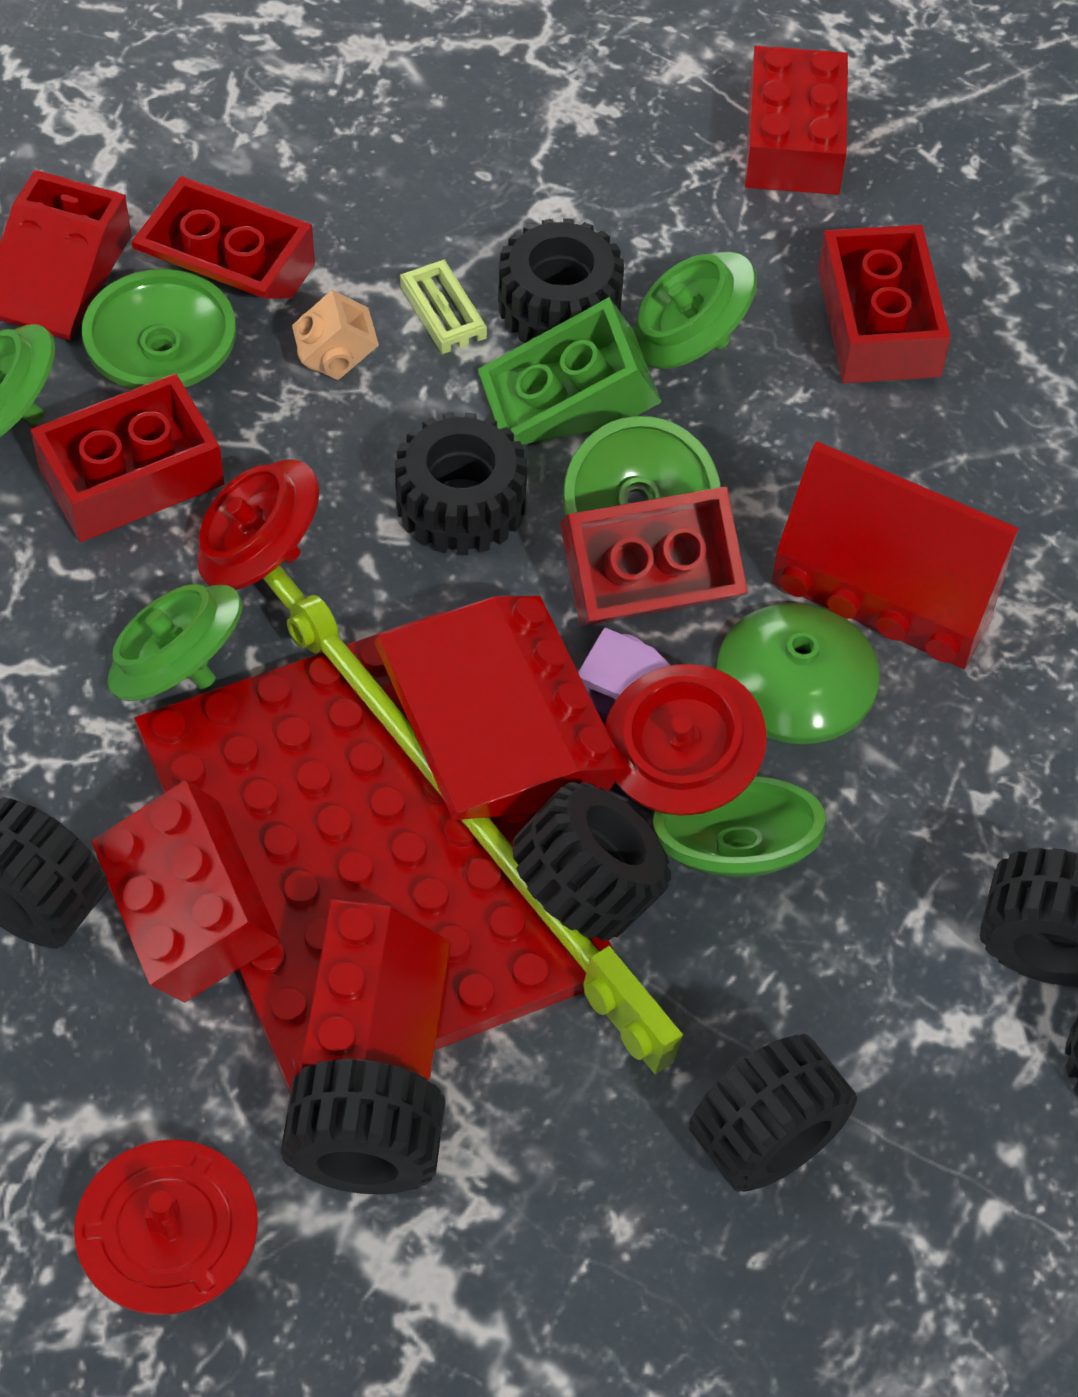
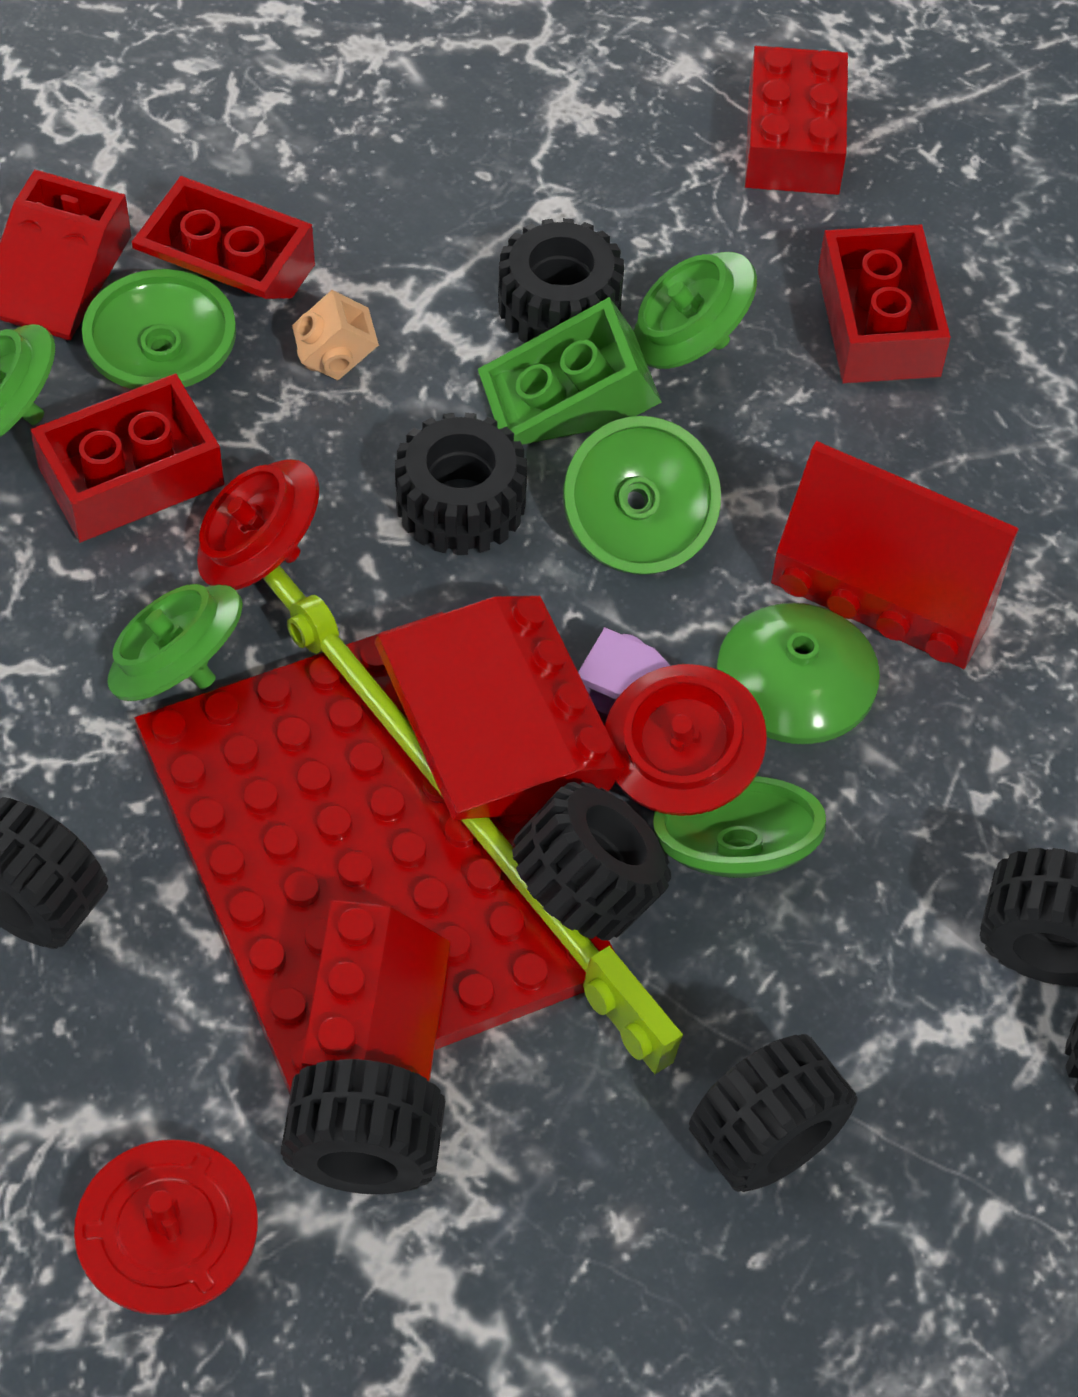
red brick [91,779,281,1003] -> none
yellowish green tile [400,259,487,354] -> none
red brick [560,486,748,628] -> none

